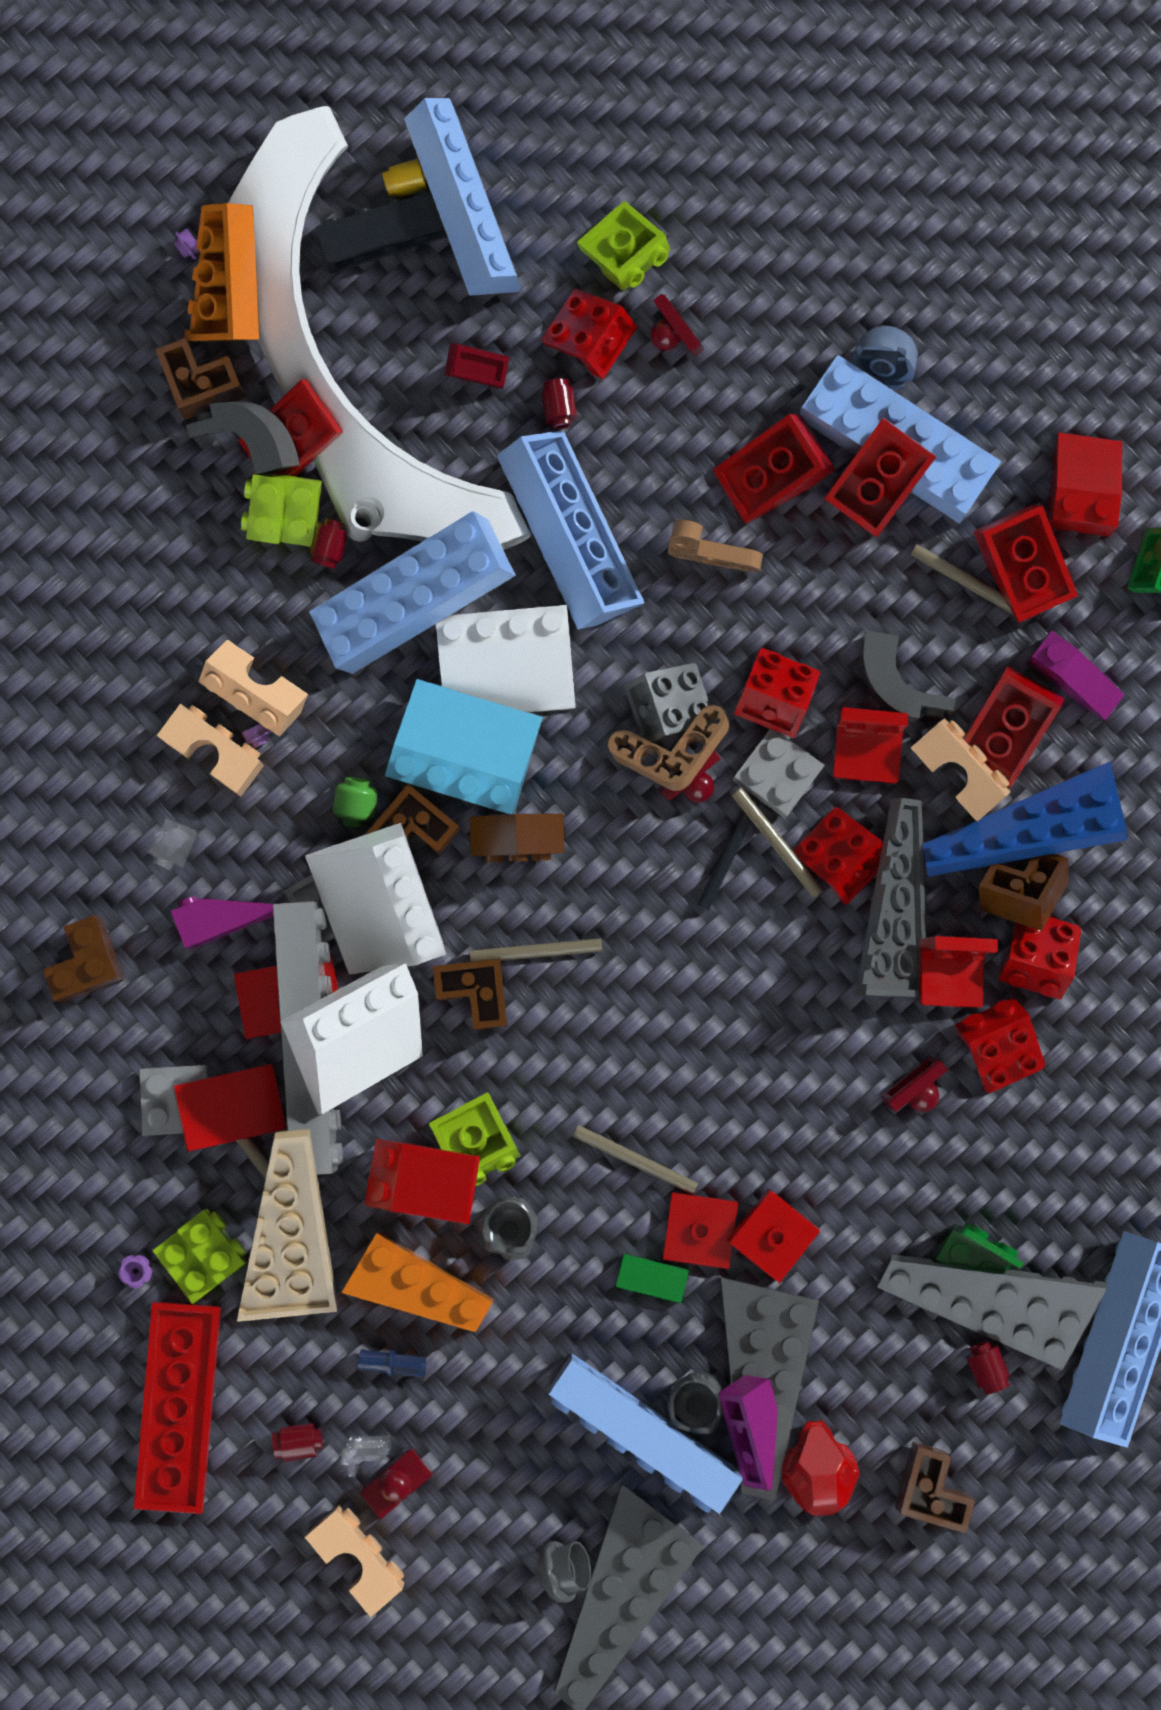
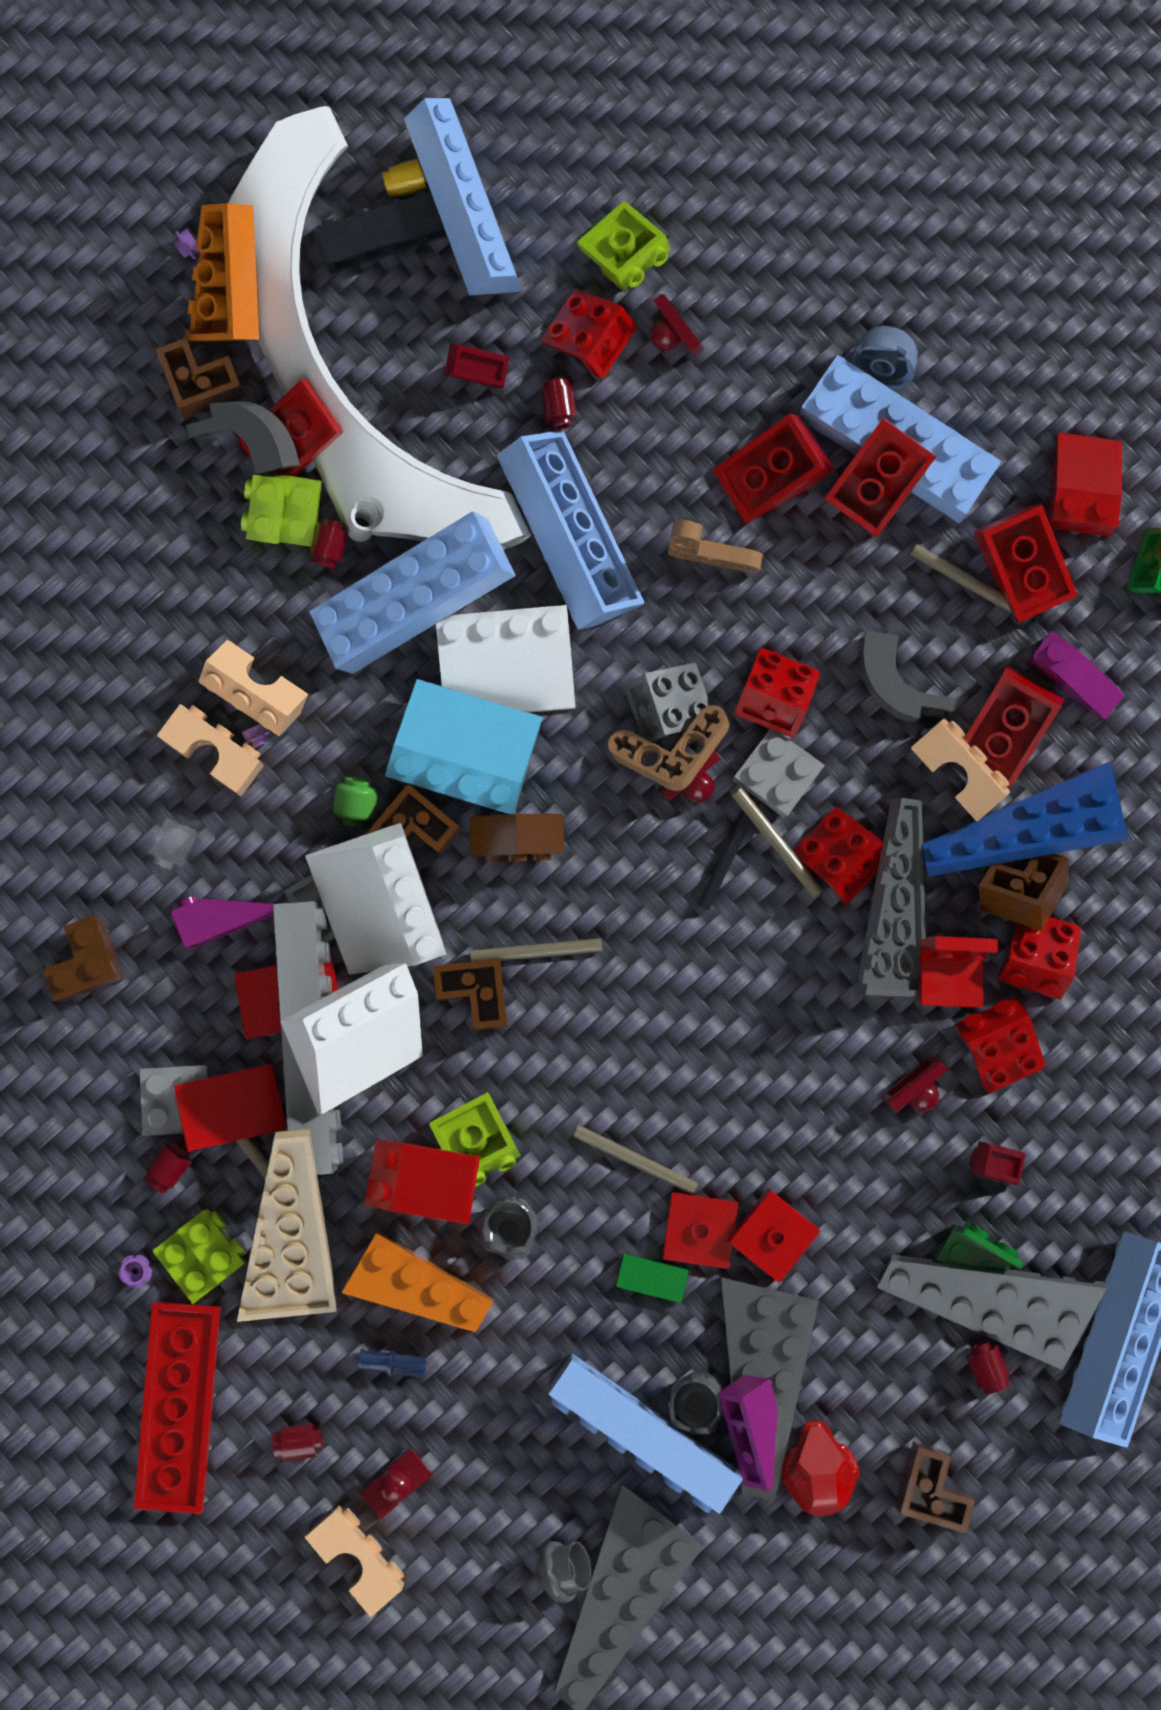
clear bracket [341,1435,391,1477] -> none
red bracket [833,707,908,784] -> none
none -> dark red brick [144,1141,192,1193]
none -> dark red tile [969,1141,1026,1186]

